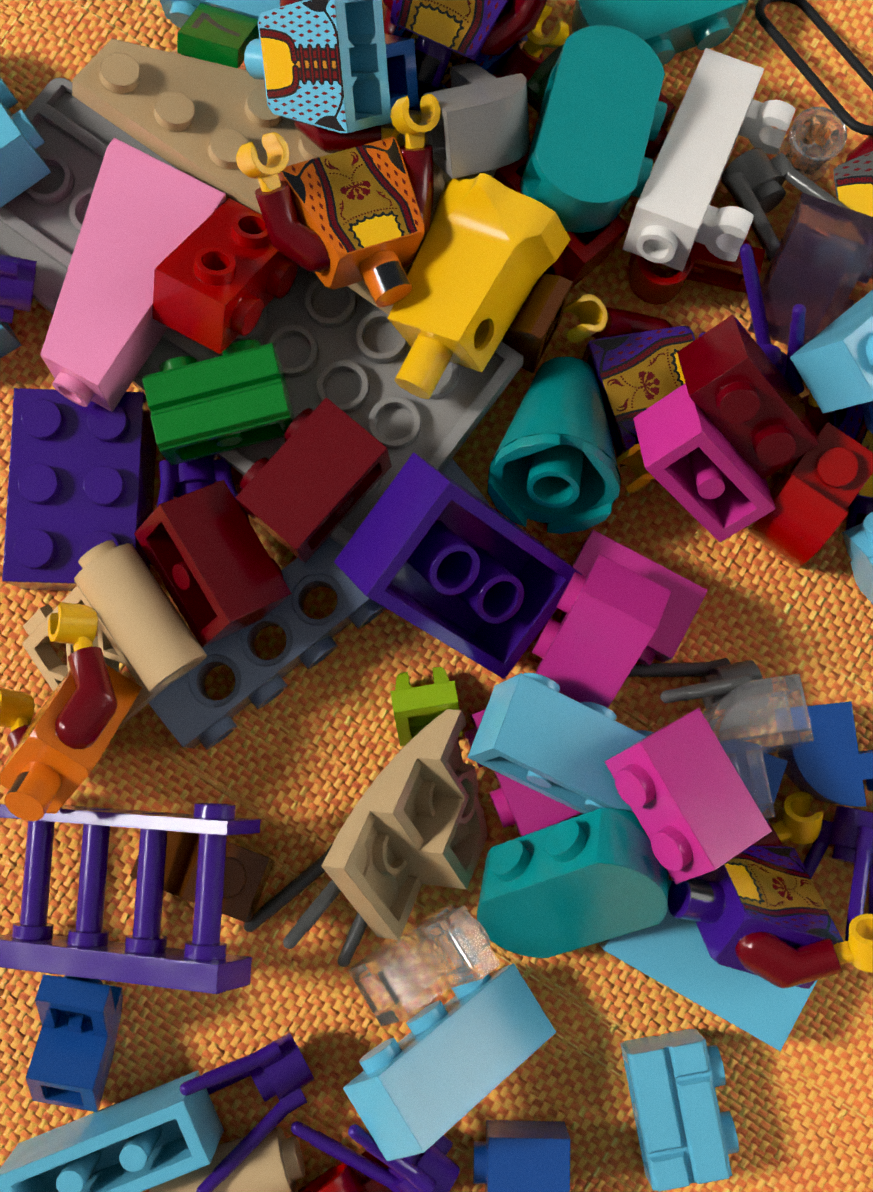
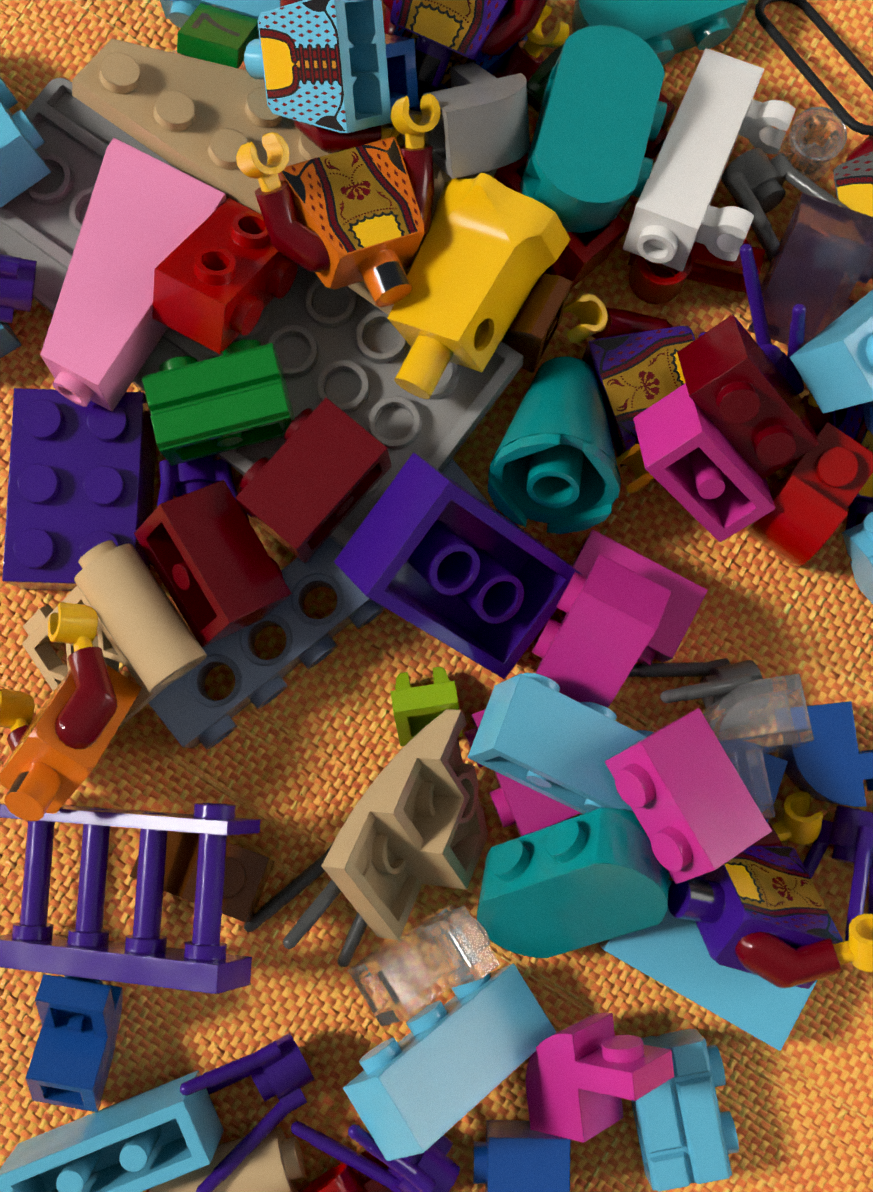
none -> dark pink brick [526,1012,674,1143]

